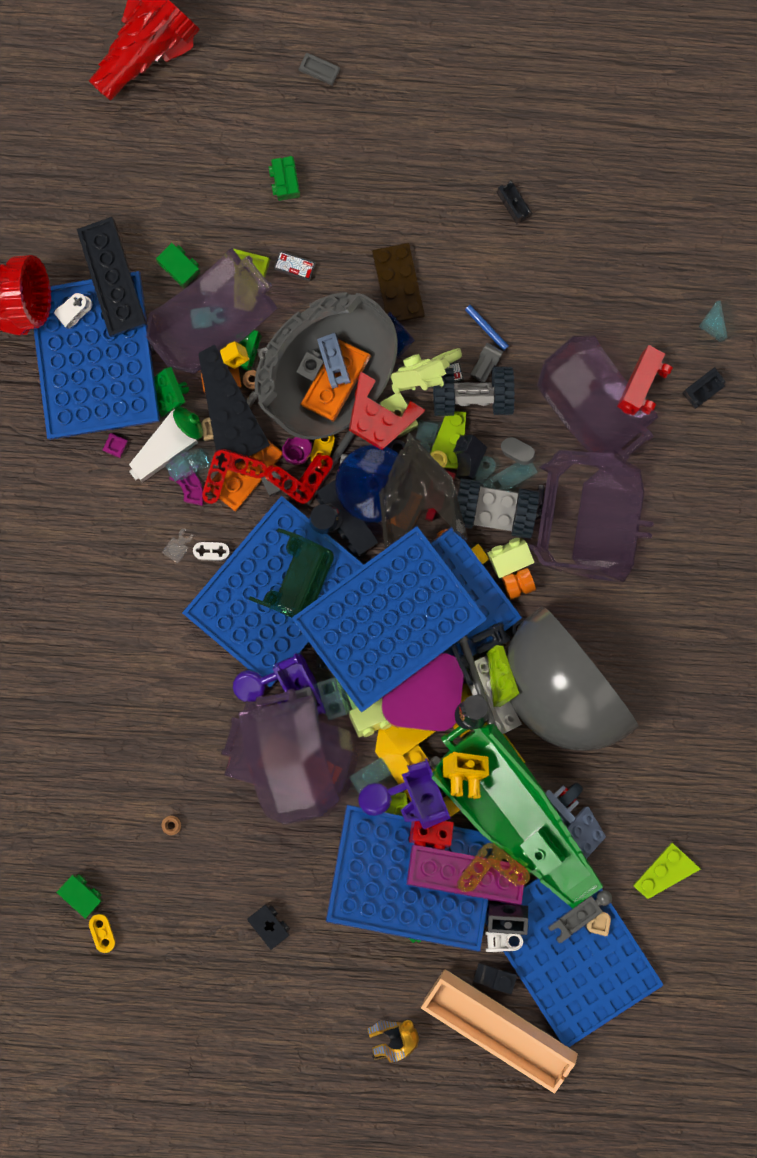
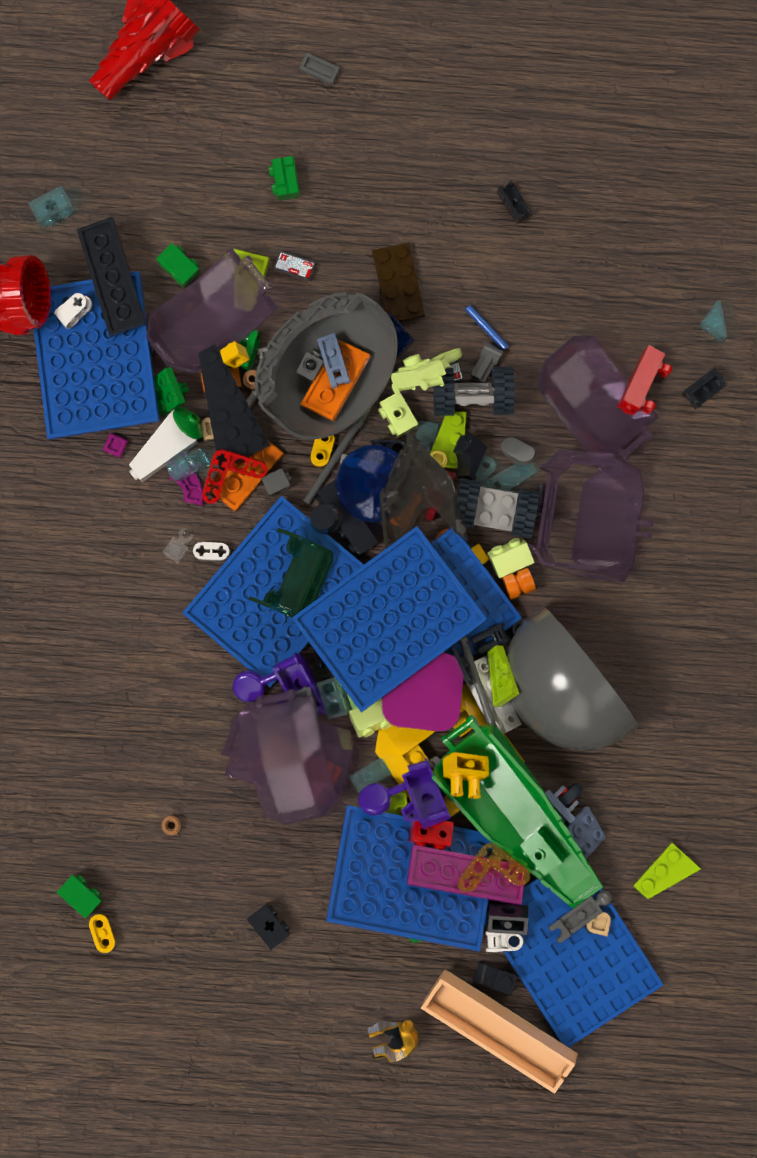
clear light blue plate [190,307,225,329] -> none
red beam [265,453,333,504] -> none
magenta hair [282,437,312,465] -> none
wing [349,372,425,450] -> none
black hat [454,695,488,730] -> none
none -> clear light blue brick [28,186,74,227]

